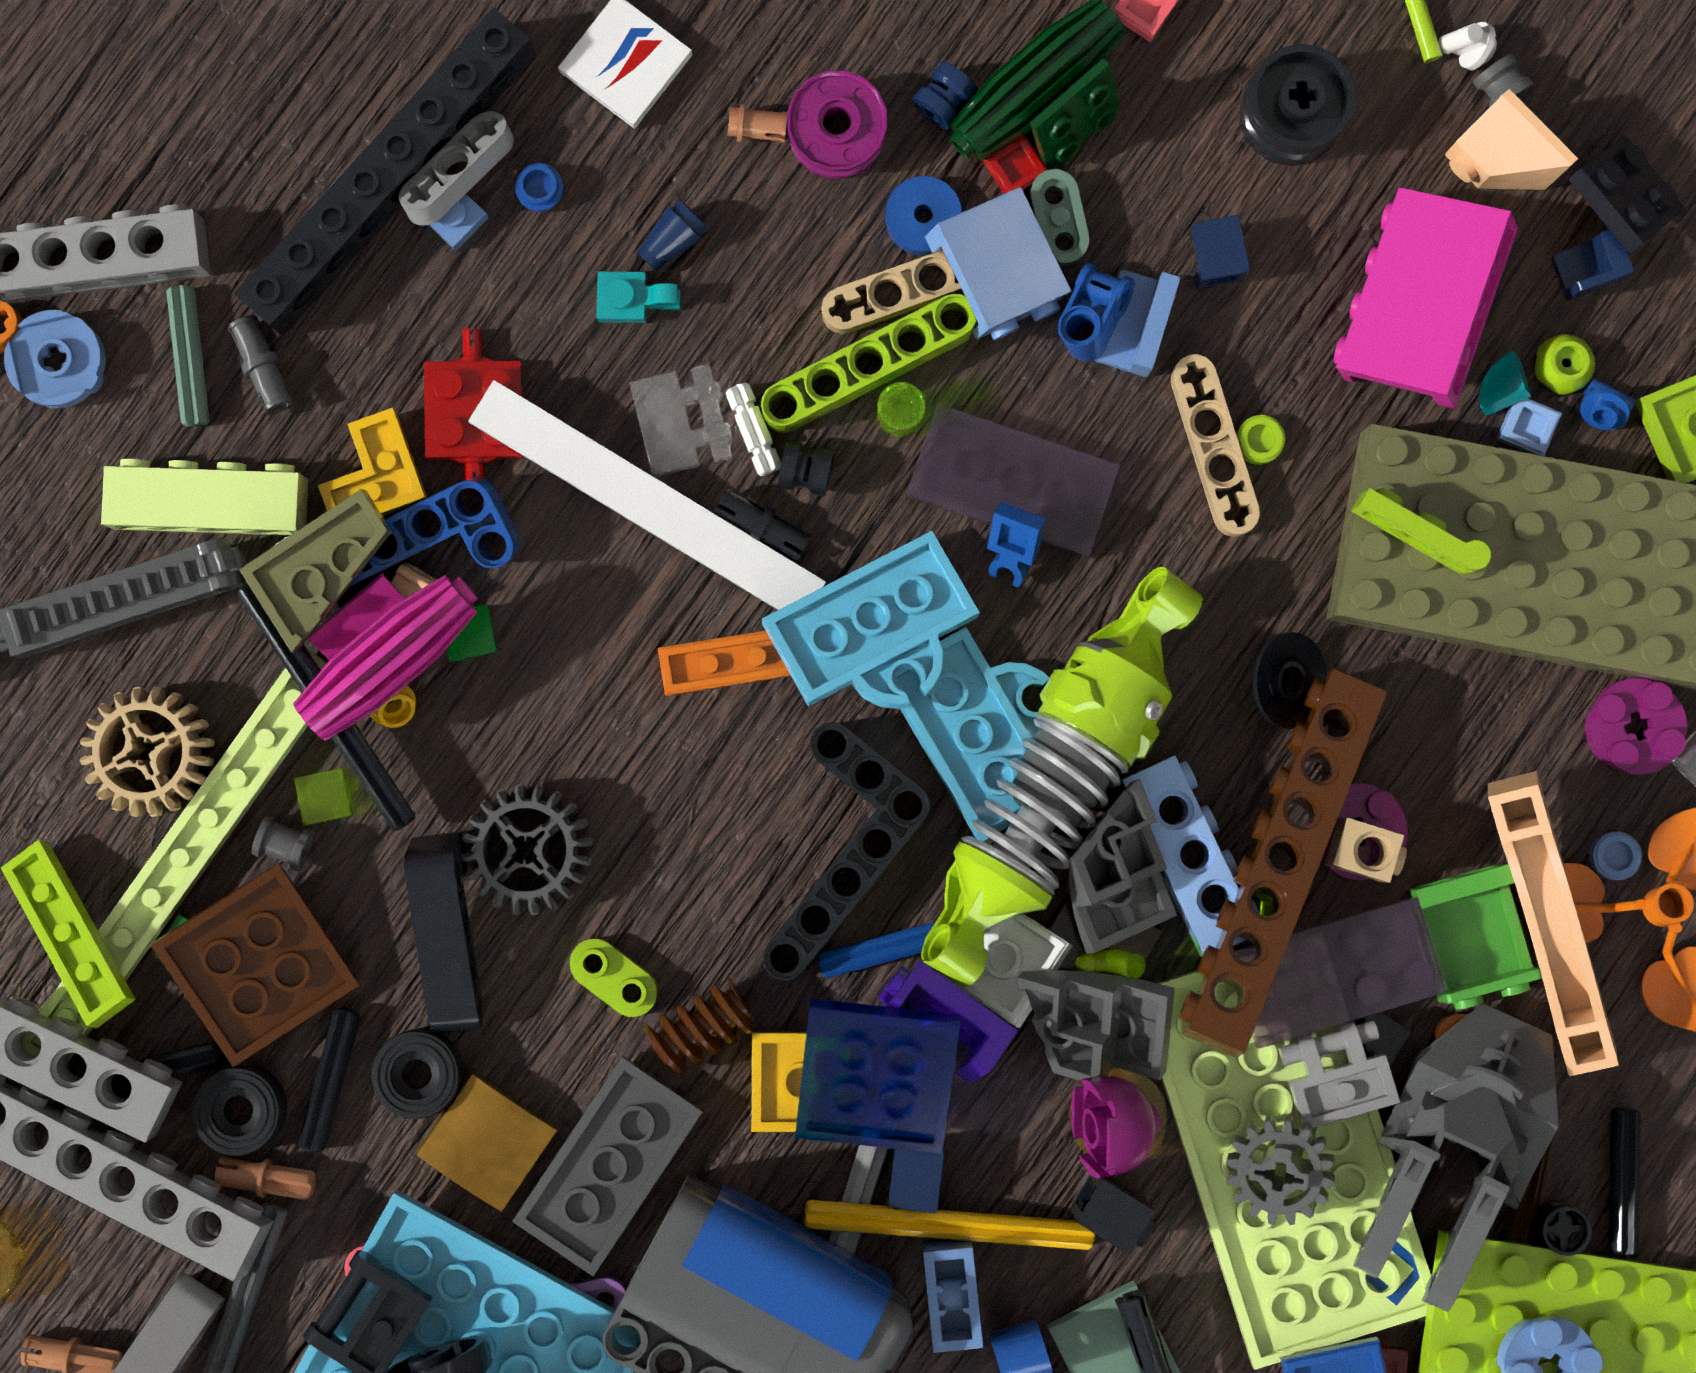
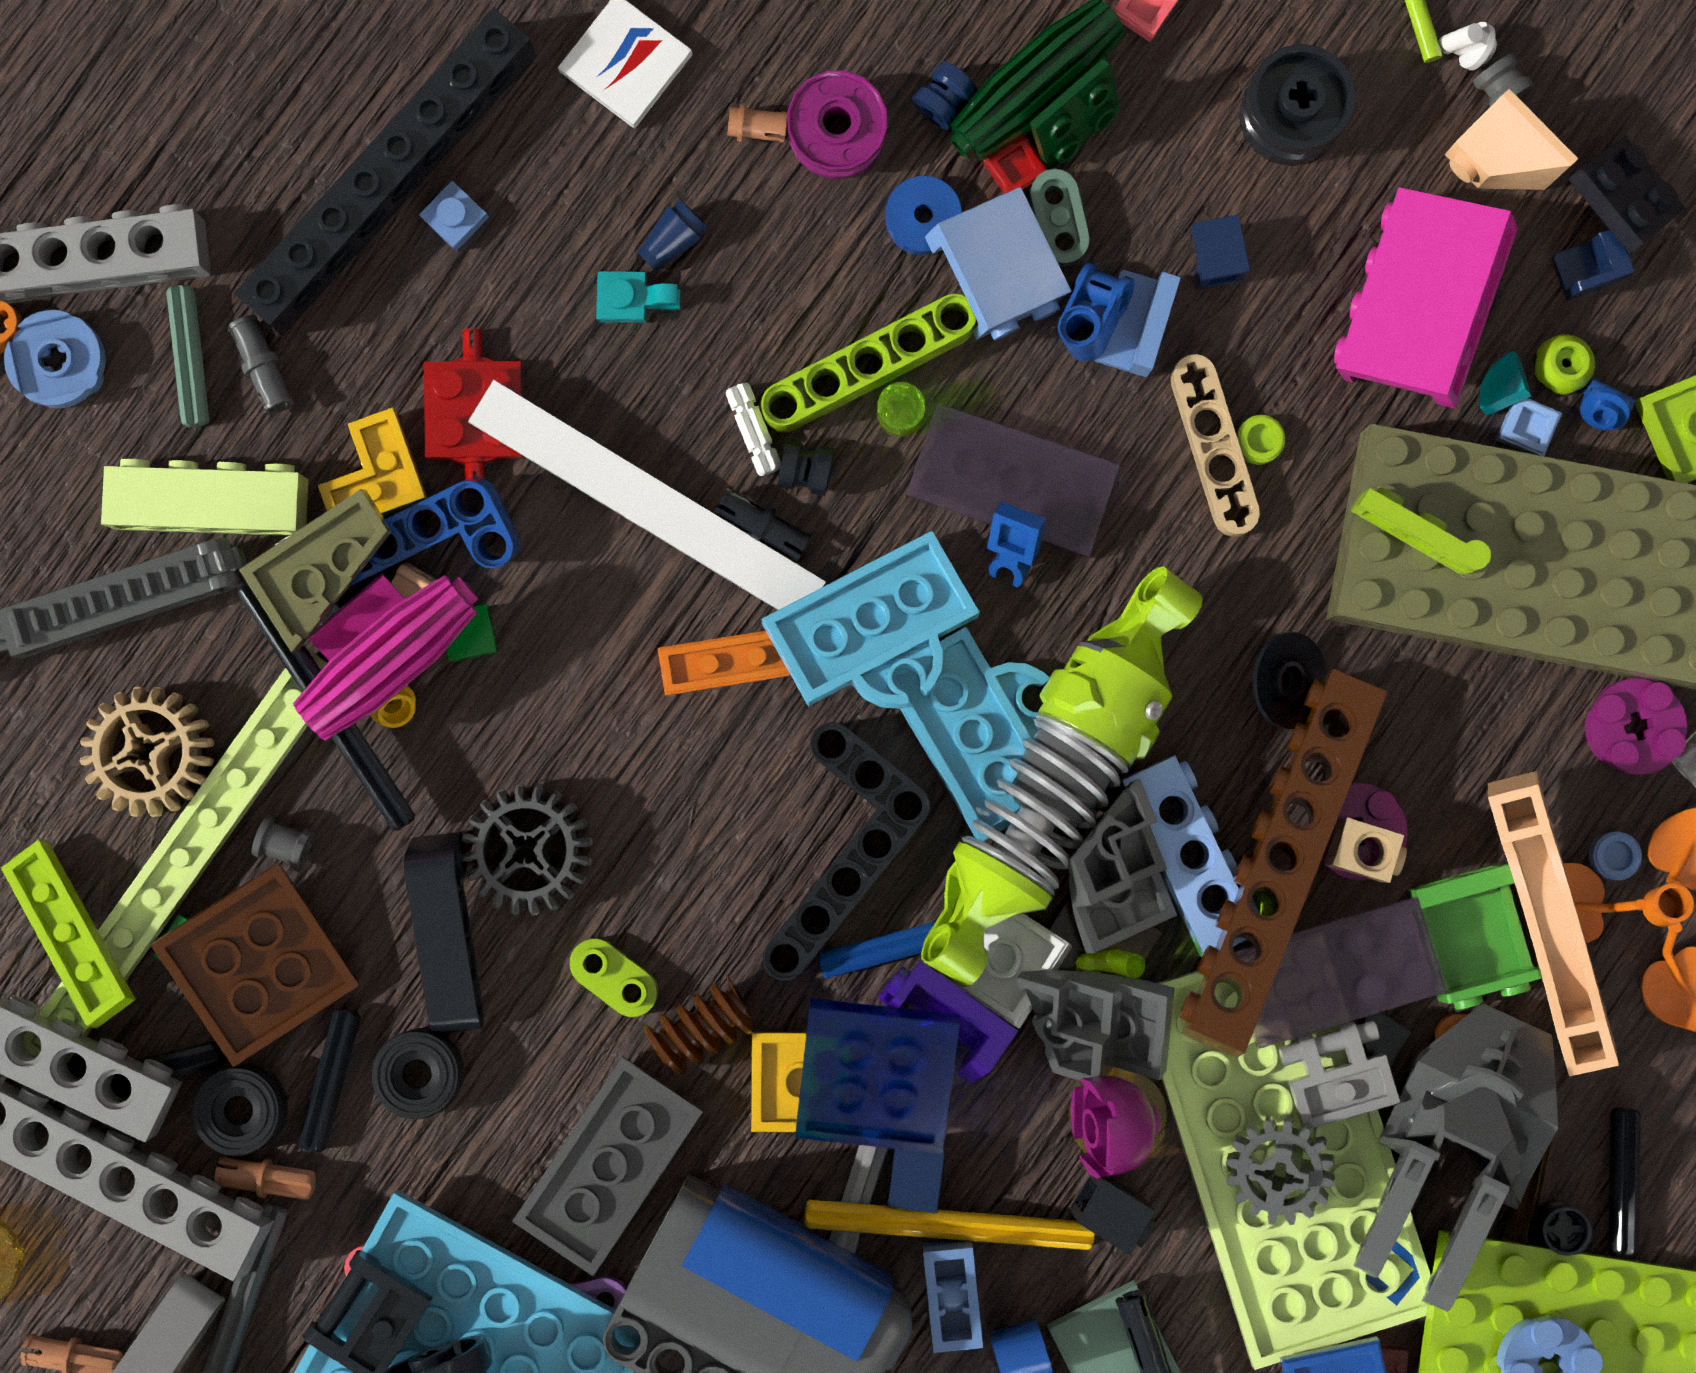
clear neon green tile [294,768,354,826] -> none
light grey beam [399,111,514,225] -> none
pearl gold slope [415,1071,557,1212] -> none
blue plate [515,163,564,212] -> none
clear plate [629,364,733,478] -> none
tan beam [821,250,963,334] -> none

